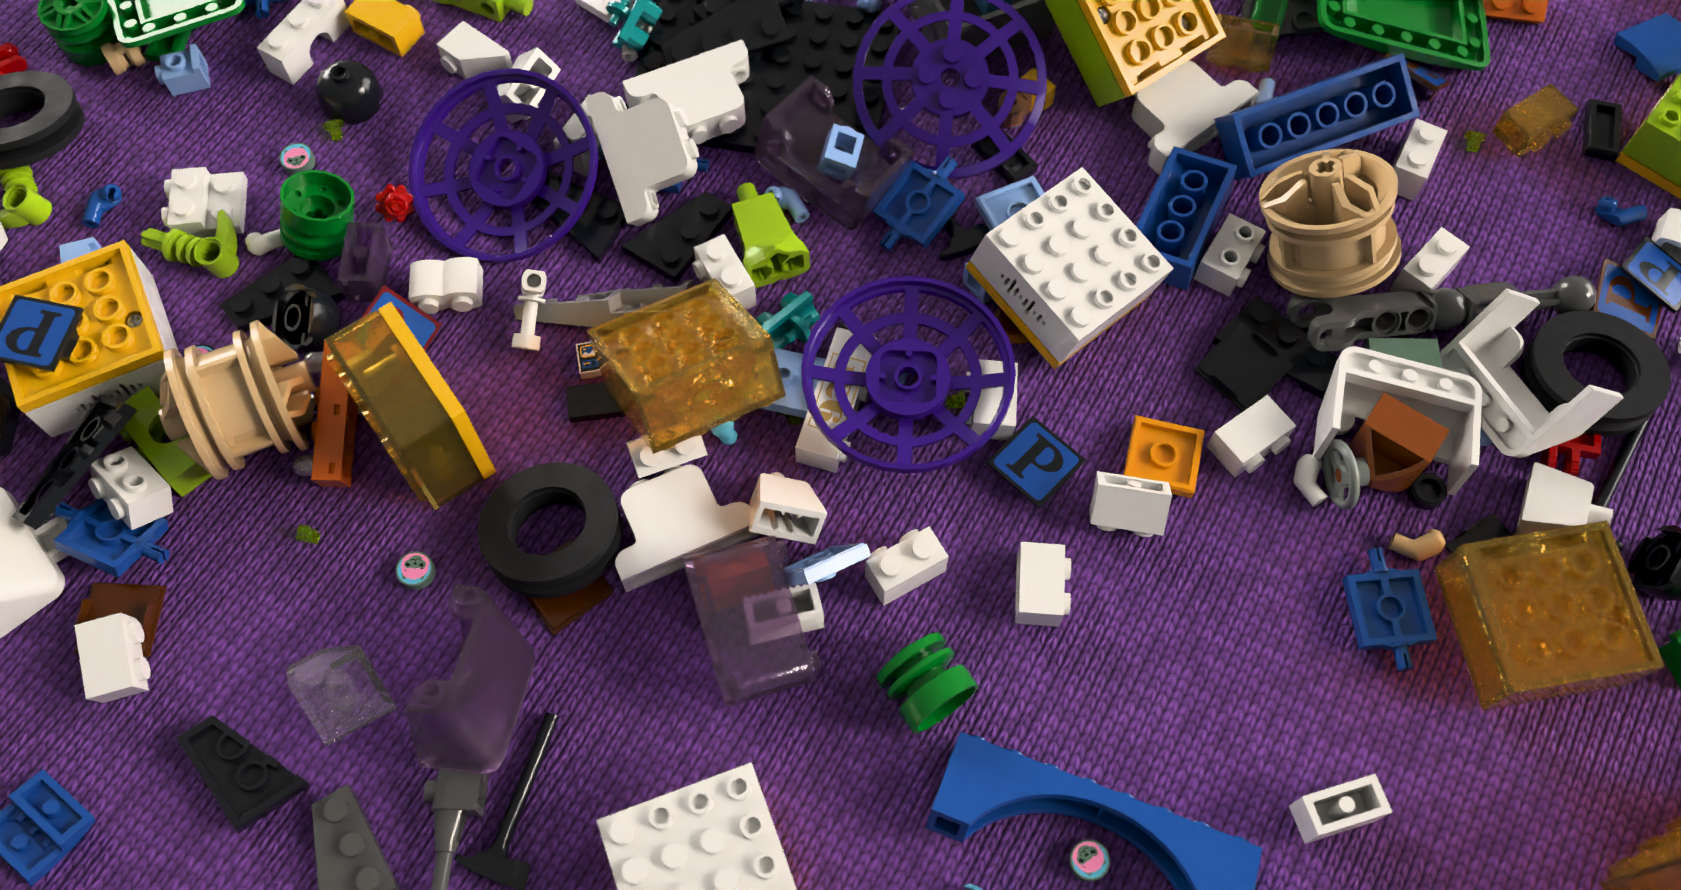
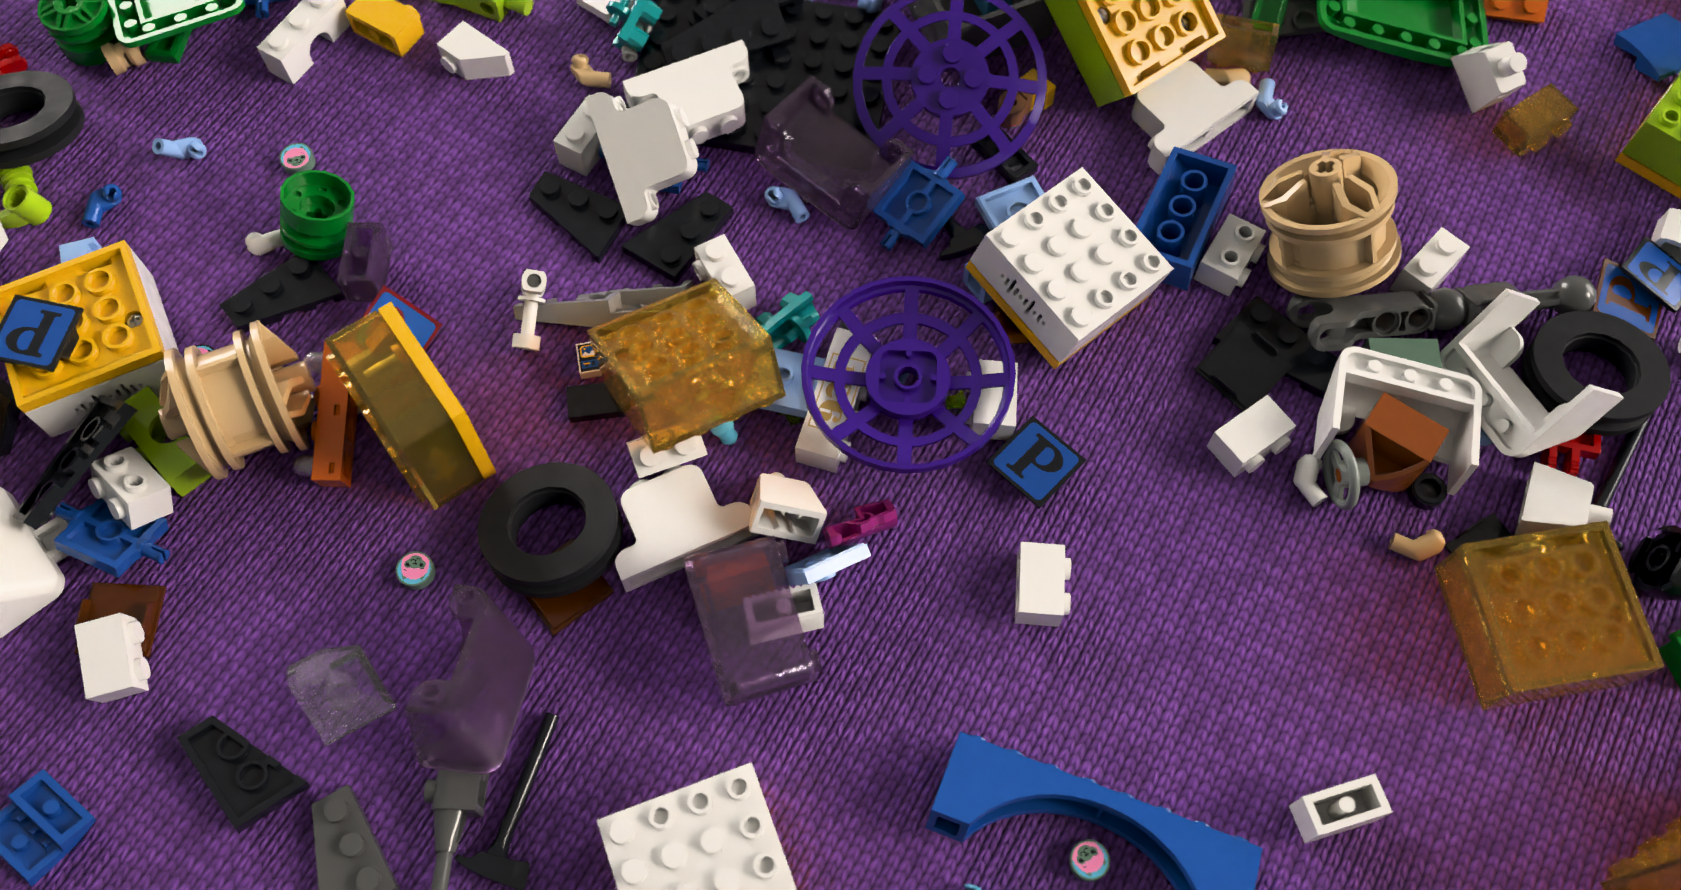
lime piece [140,210,239,278] -> none
light blue brick [155,43,211,96] -> none
white plate [161,167,248,237] -> none
black cylinder [272,283,340,354] -> none
clear neon green piece [296,524,321,544] -> none
black cylinder [316,60,384,125] -> none
clear neon green piece [323,119,345,141] -> none
red plant [375,184,415,223] -> none
dark purple dish [408,69,598,263] -> none
white brick [408,257,483,314] -> none
white brick [497,47,561,123] -> none
lime piece [732,183,810,288] -> none
light blue brick [816,124,864,183] -> none
white brick [865,527,949,606] -> none
green wheel [876,632,979,734] -> none
white brick [1089,471,1172,537] -> none
light orange plate [1123,415,1205,498] -> none
blue brick [1214,53,1420,180] -> none
blue plate [1342,547,1438,672] -> none
reddish brown piece [1383,53,1451,101] -> none
white brick [1392,118,1447,201] -> none
clear neon green piece [1464,130,1487,153] -> none
black tile [1582,99,1622,162] -> none
blue arm [1595,196,1648,227] -> none
none -> light blue arm [152,137,207,160]
none -> tan arm [570,54,612,88]
none -> magenta slope [822,499,898,550]
none -> tan arm [1204,68,1251,86]
none -> white torso [1451,41,1527,113]

